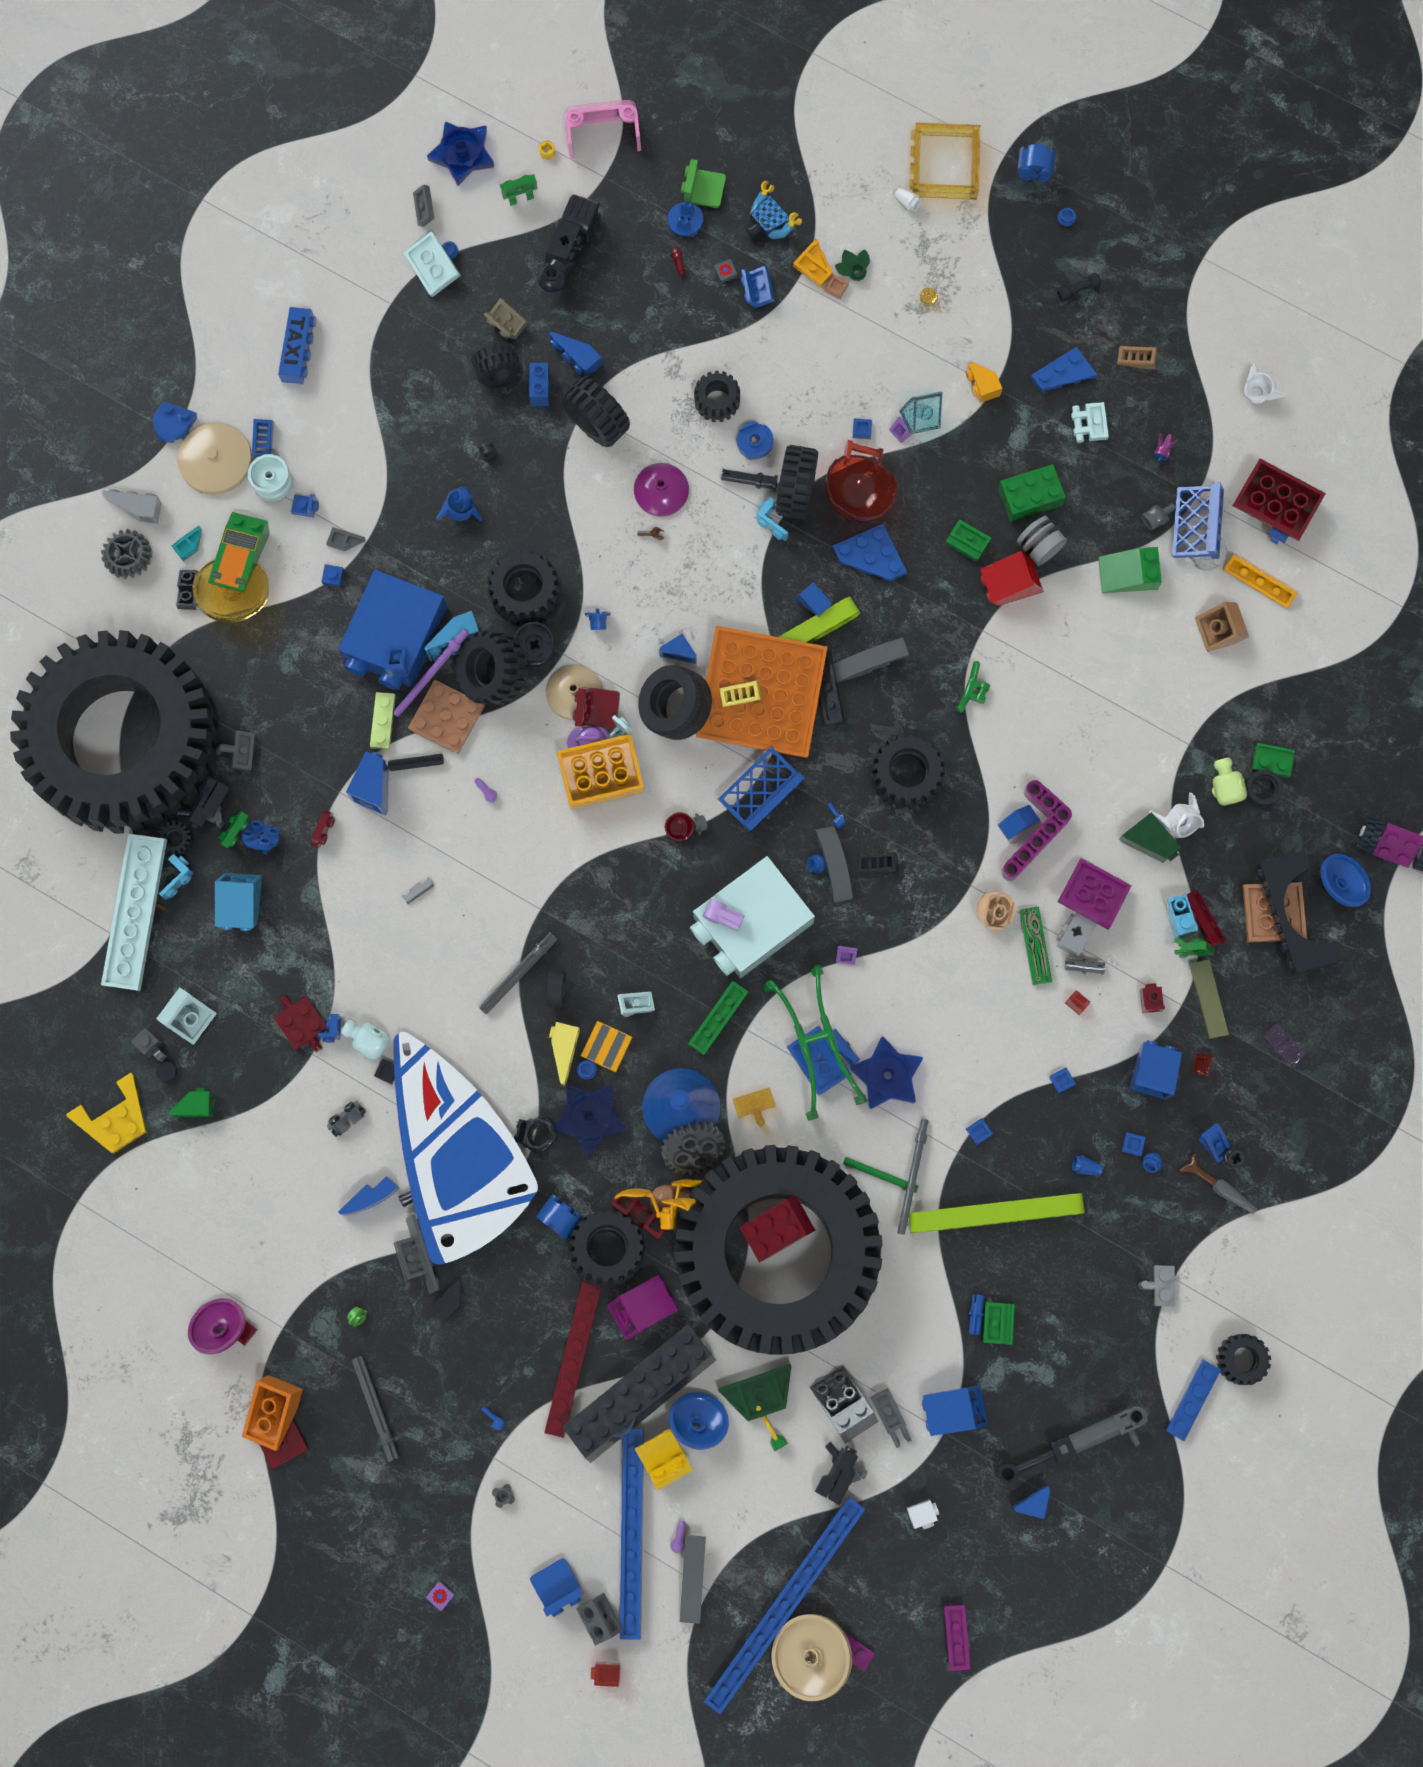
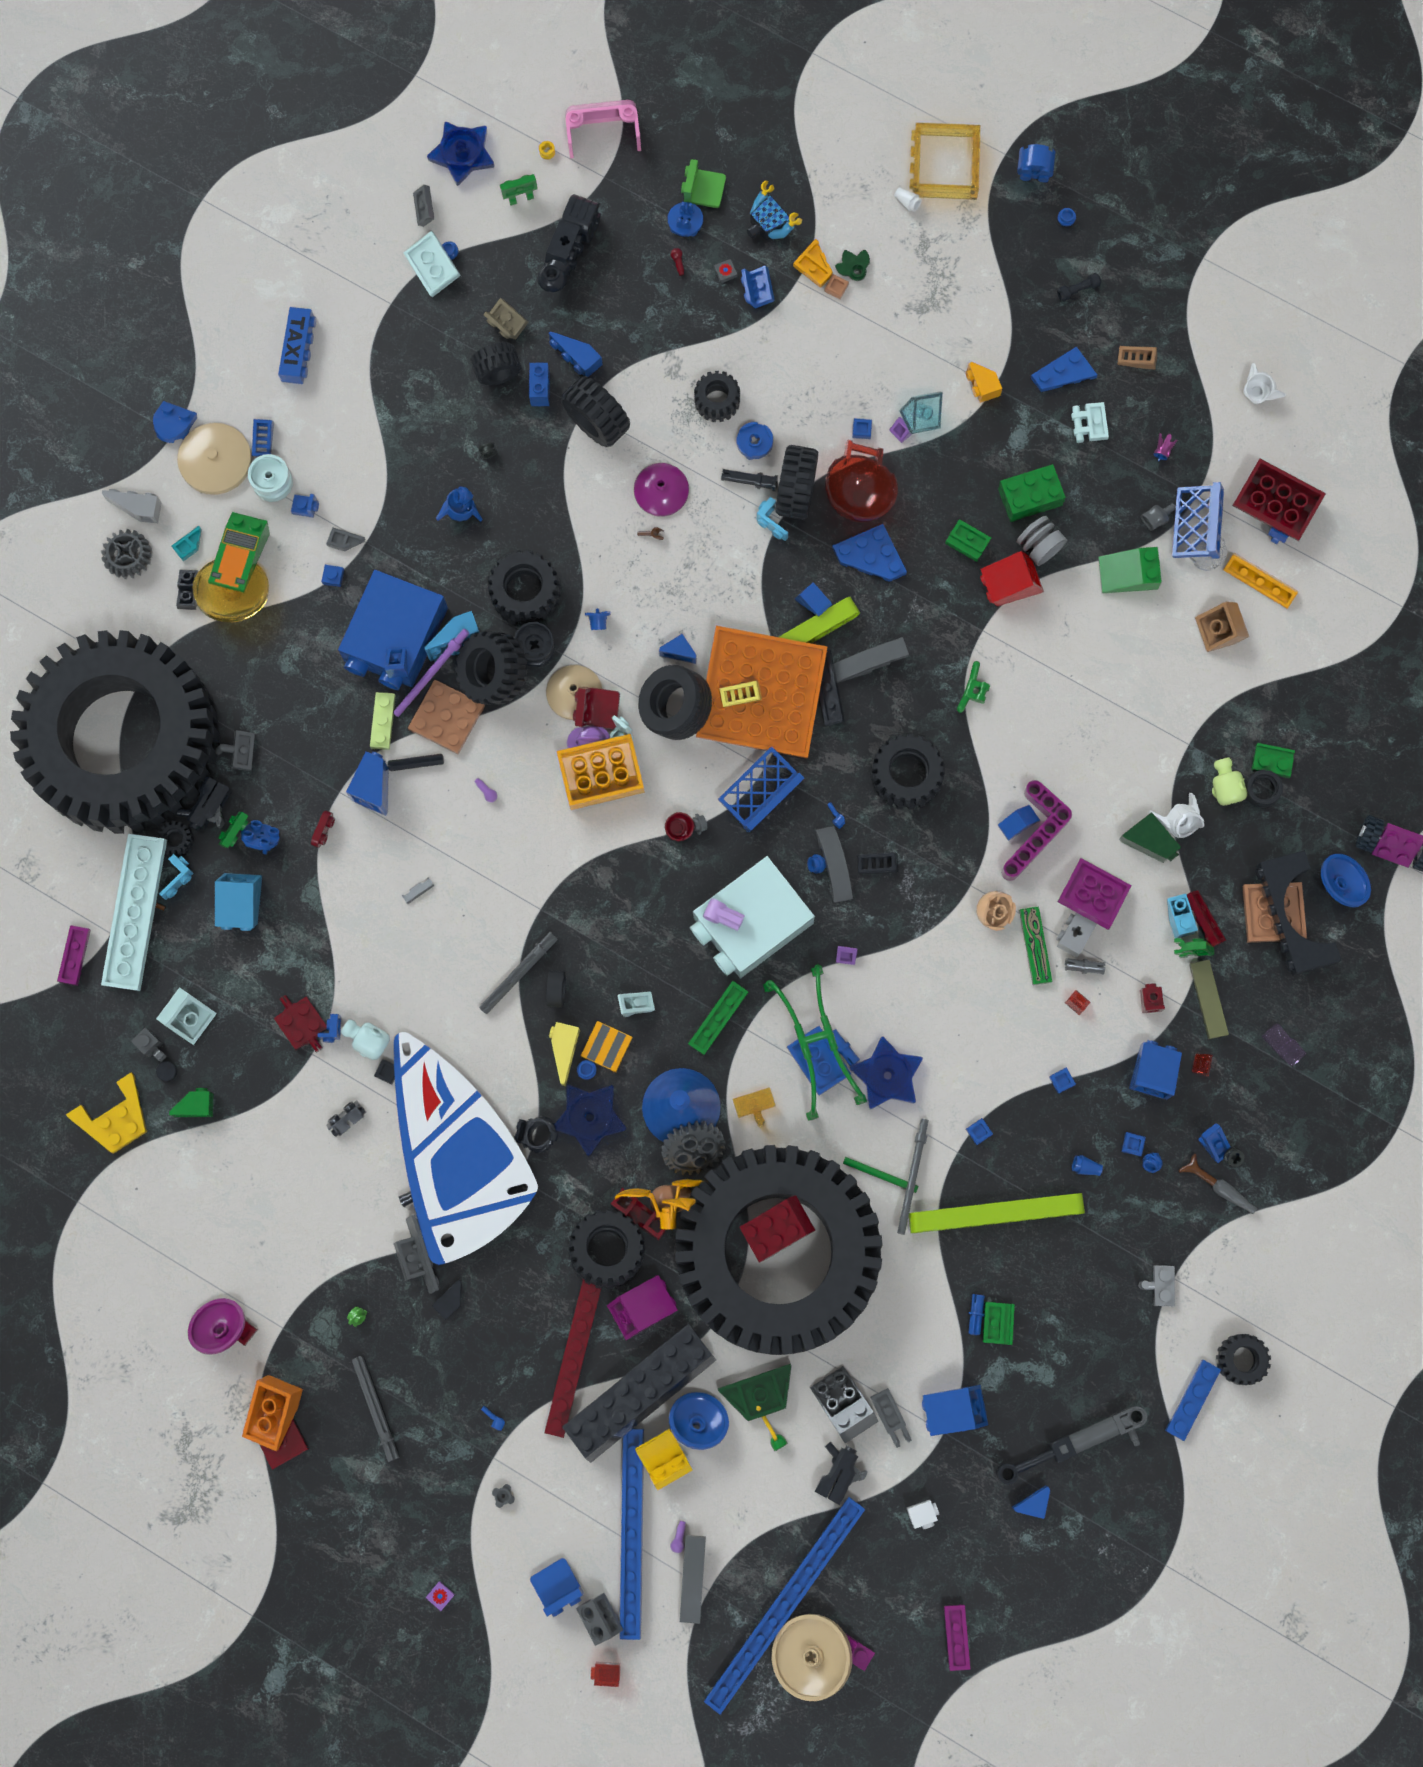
blue slope [338,1176,400,1216] -> none
blue brick [536,1194,584,1240] -> none
clear yellow plate [920,287,938,306] -> none
none -> magenta plate [57,925,91,986]

